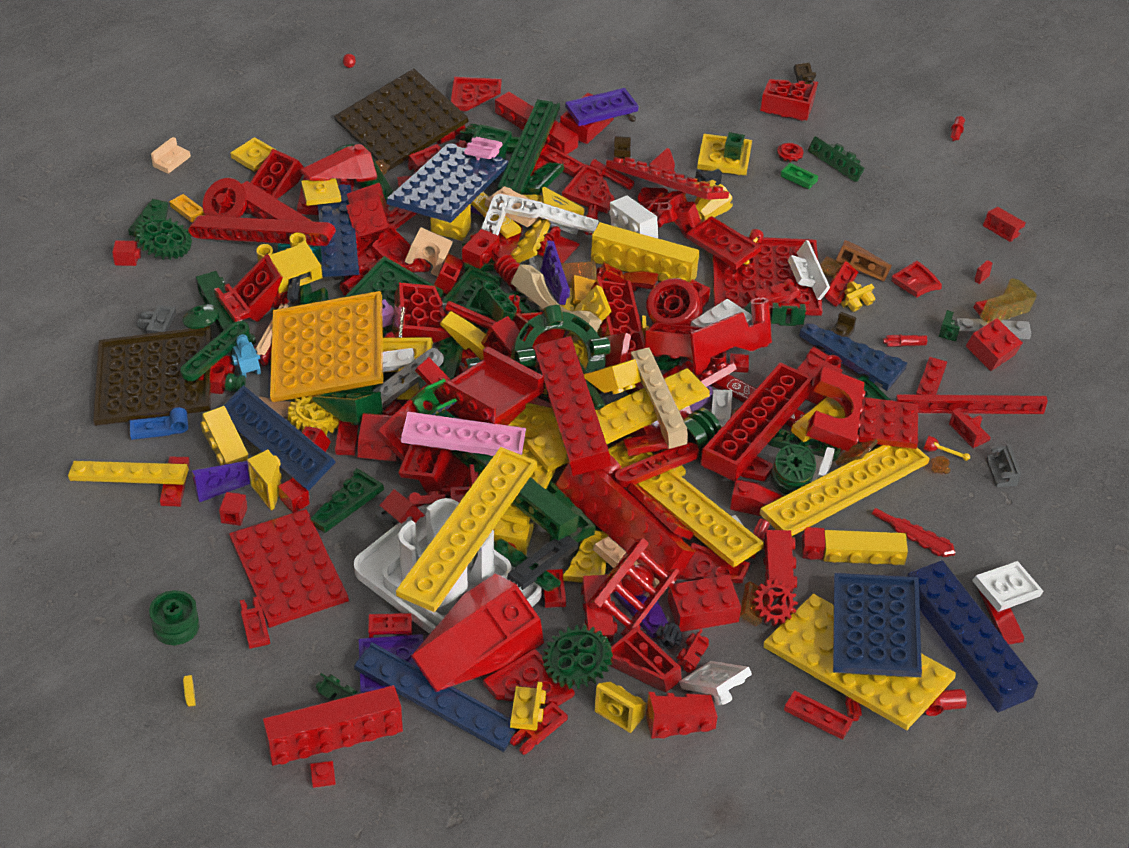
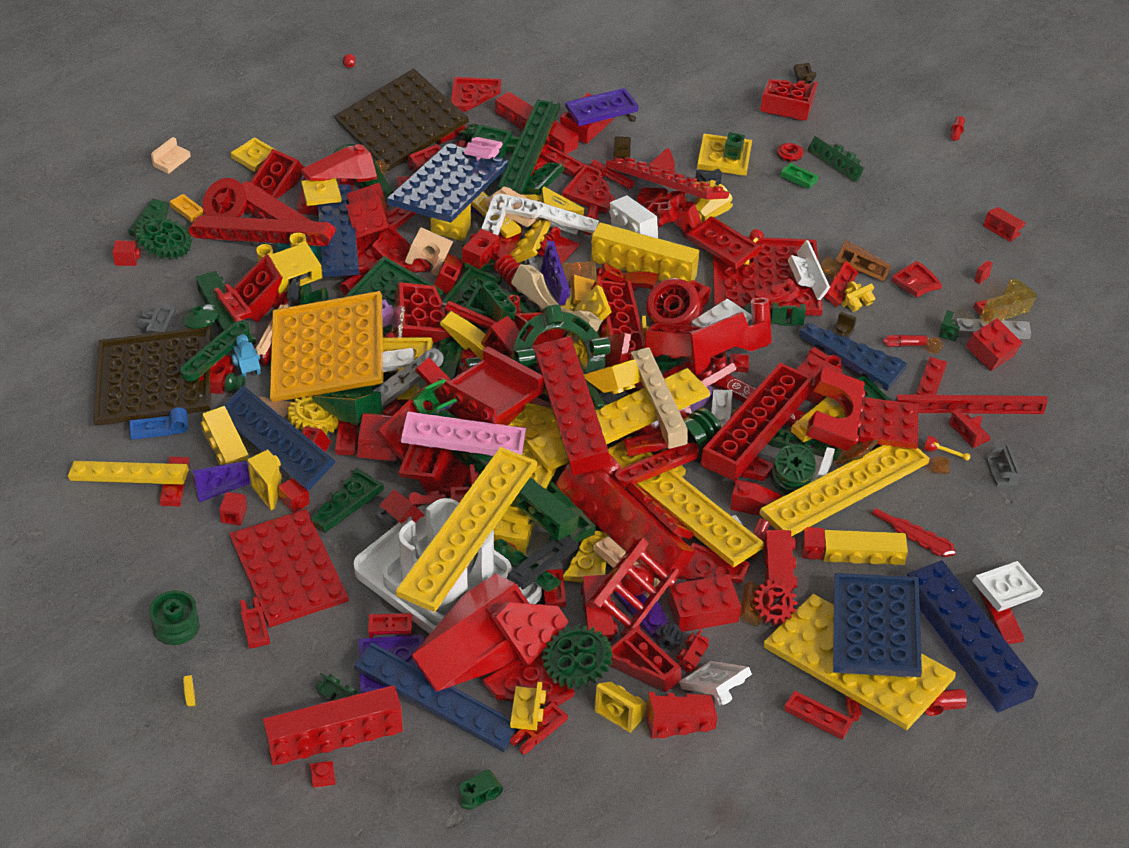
none -> dark green piece [459,770,503,810]
none -> plate [491,602,569,665]
none -> clear orange plate [926,337,944,354]

